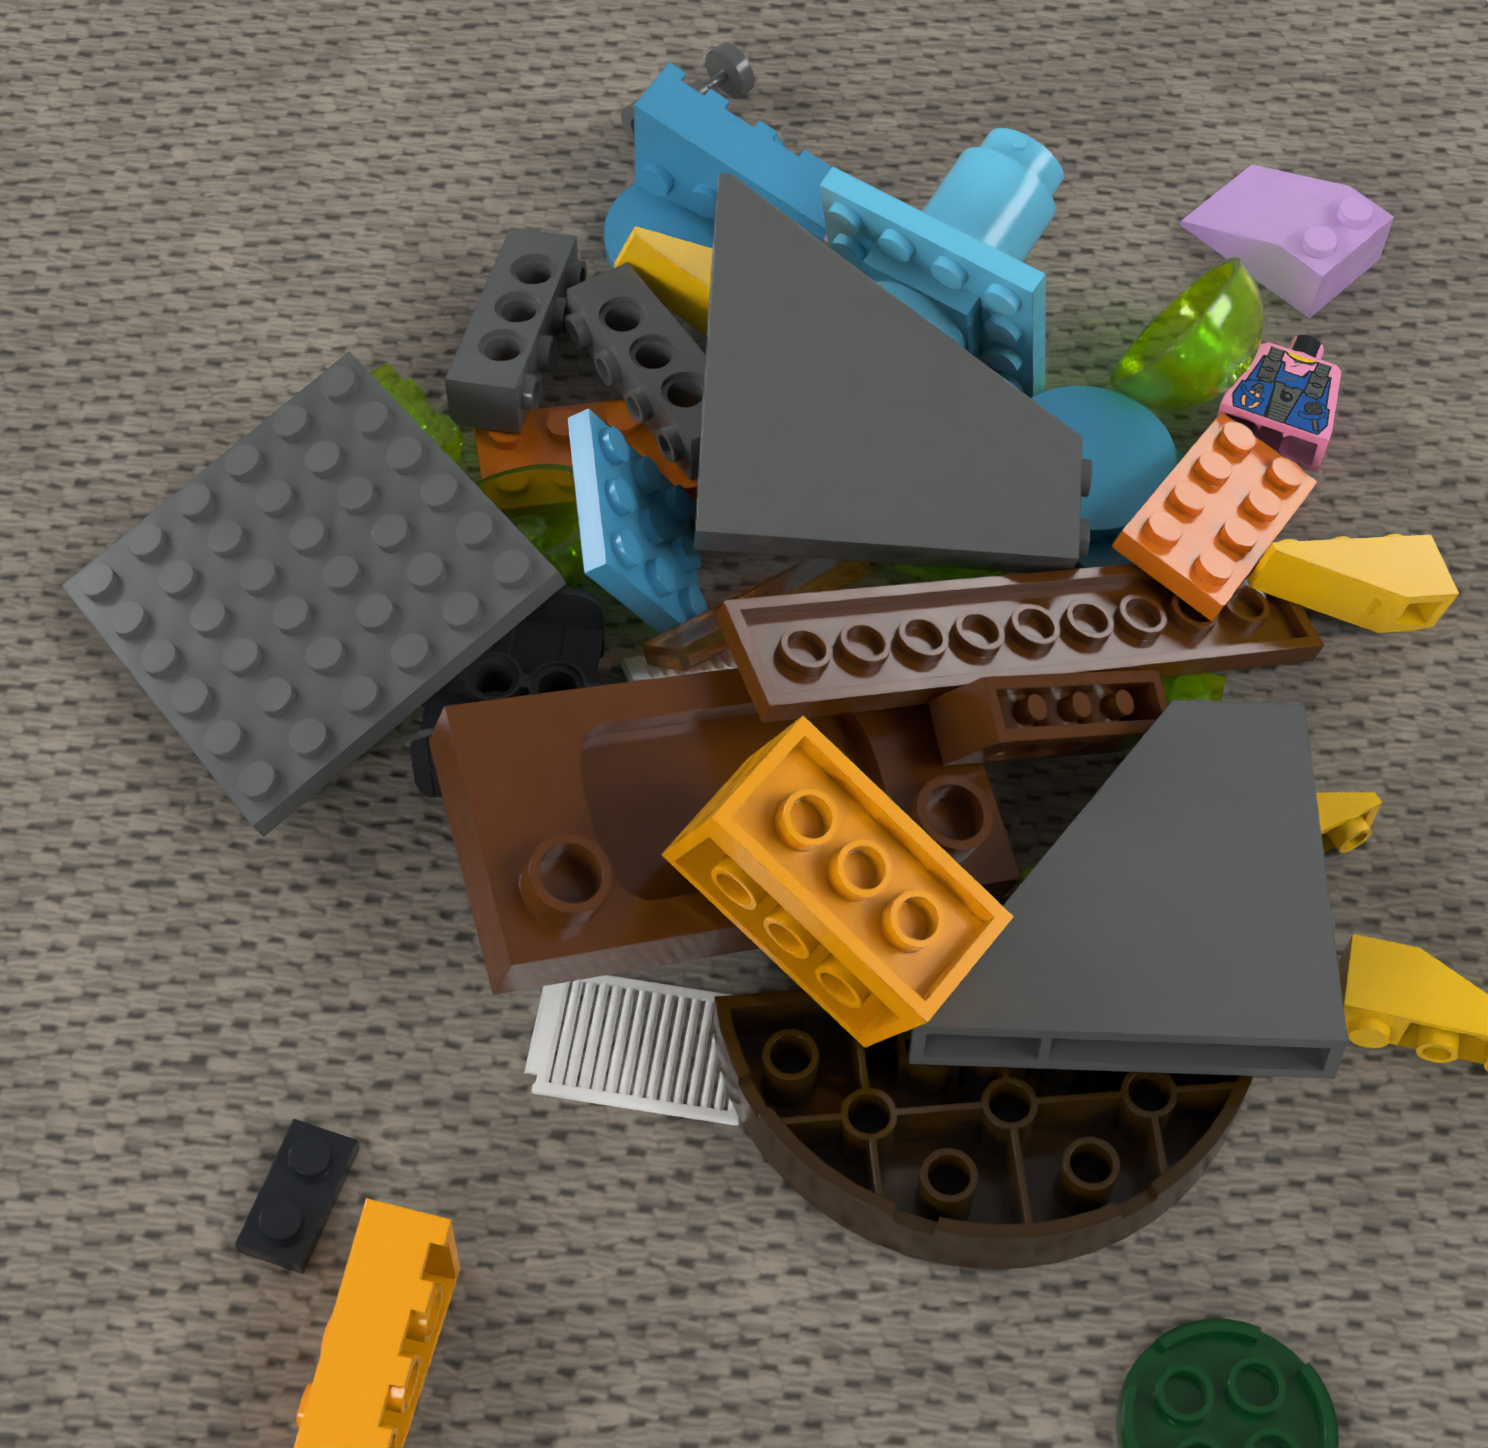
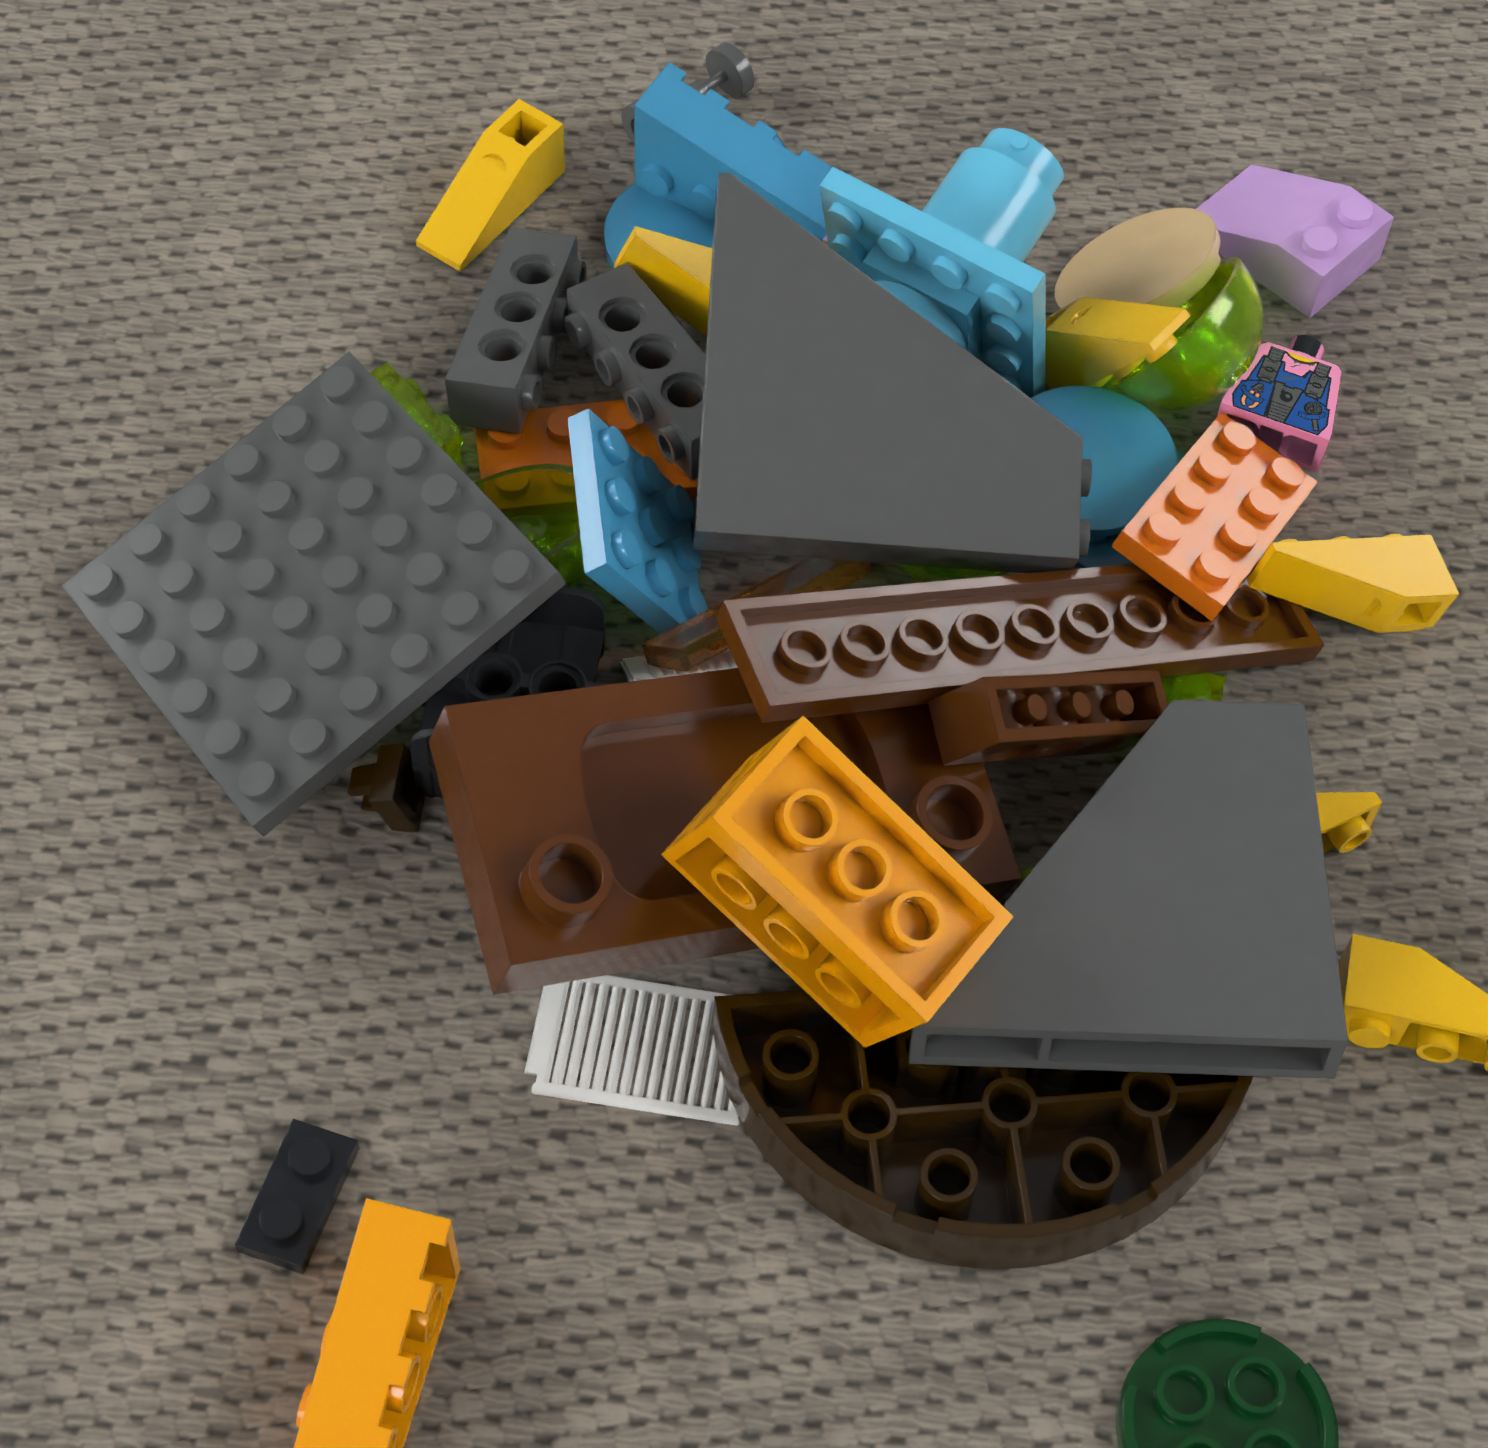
none -> dark brown tile [347,743,425,833]
none -> yellow slope [416,99,565,272]
none -> yellow slope [1045,296,1191,390]
none -> tan tile [1054,208,1221,309]

